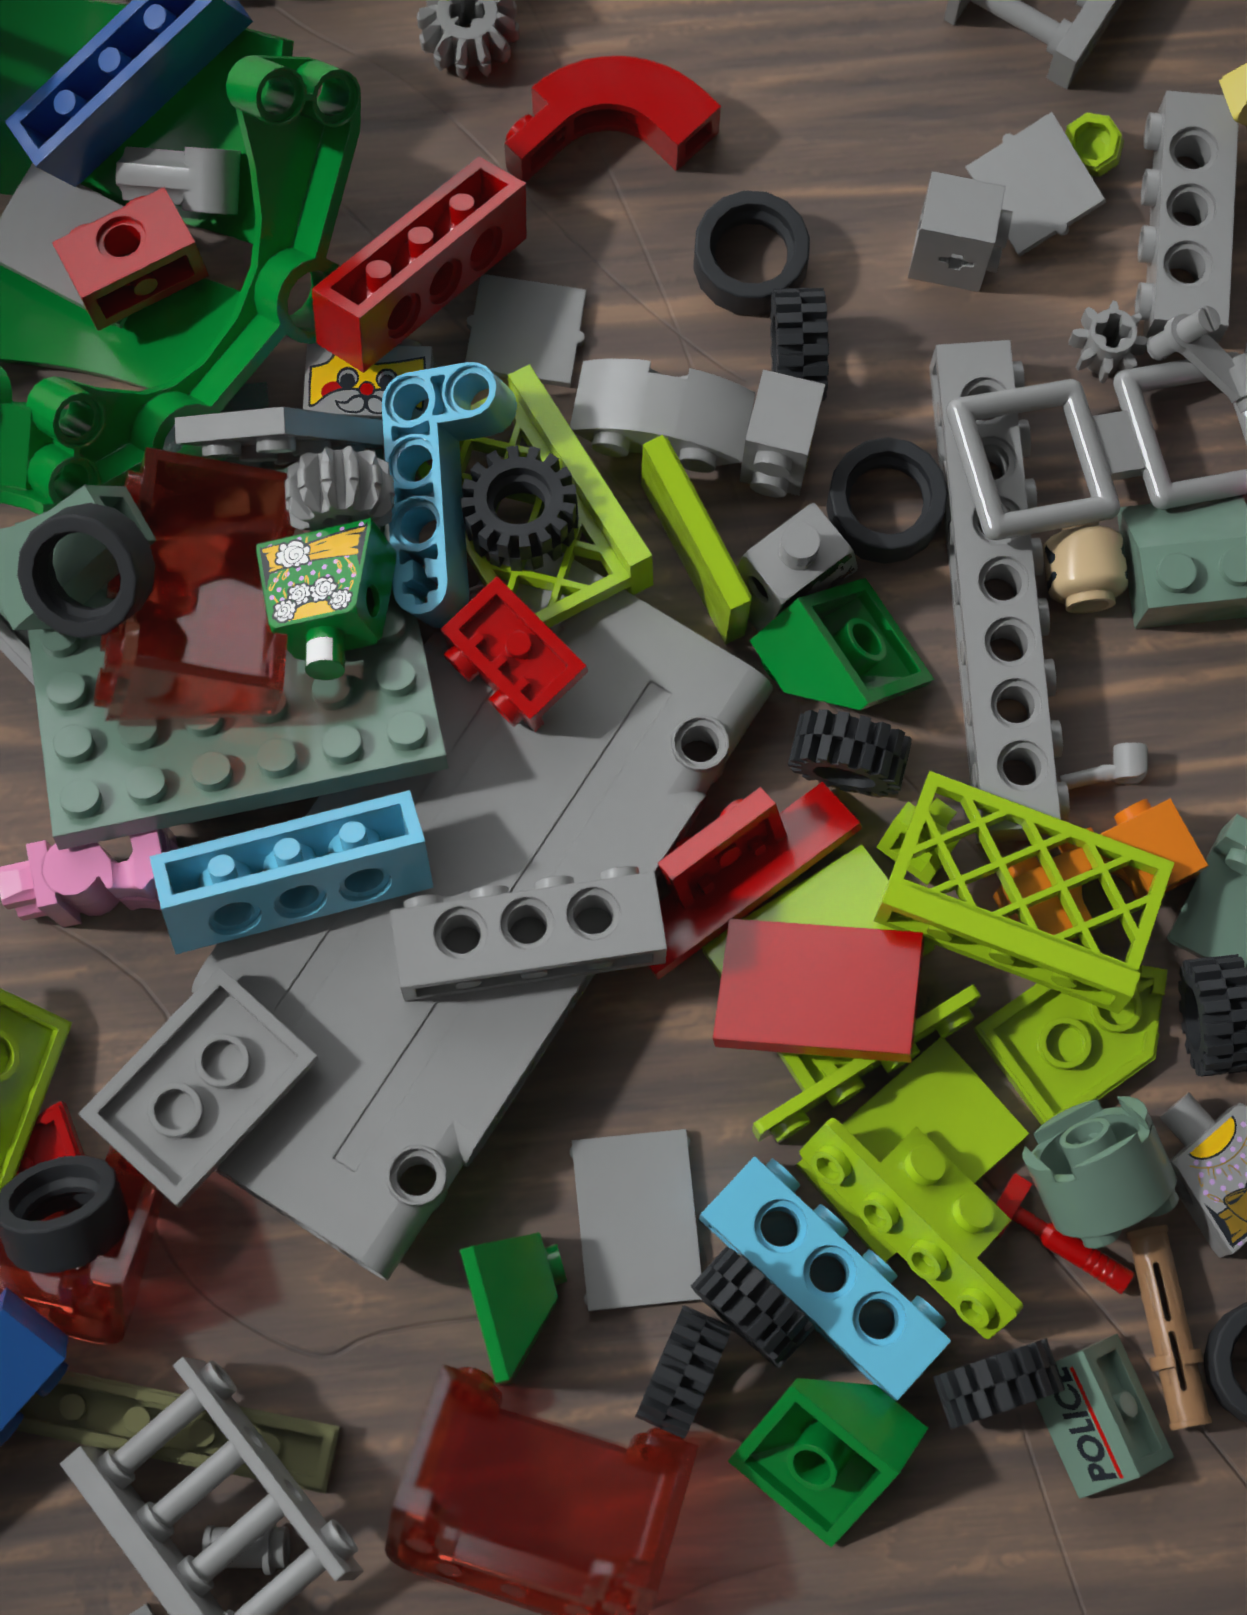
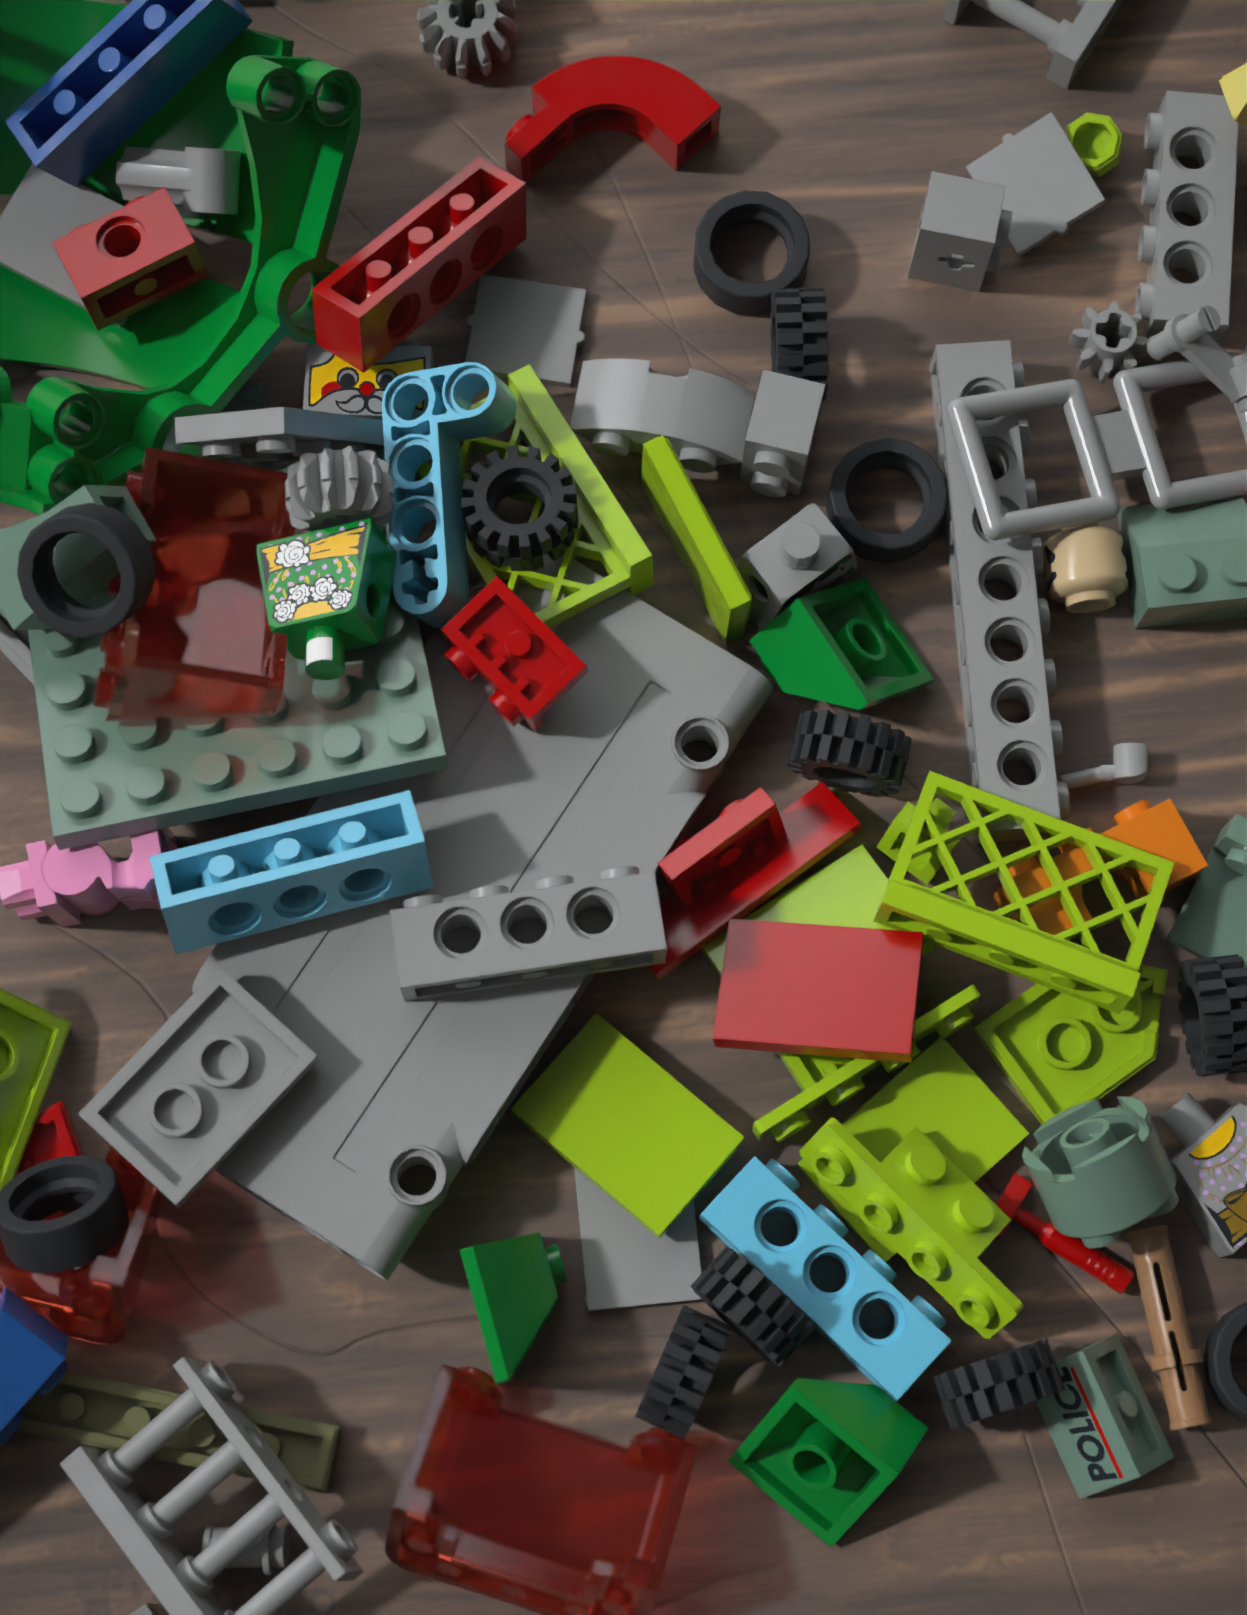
none -> lime tile [511,1013,745,1240]

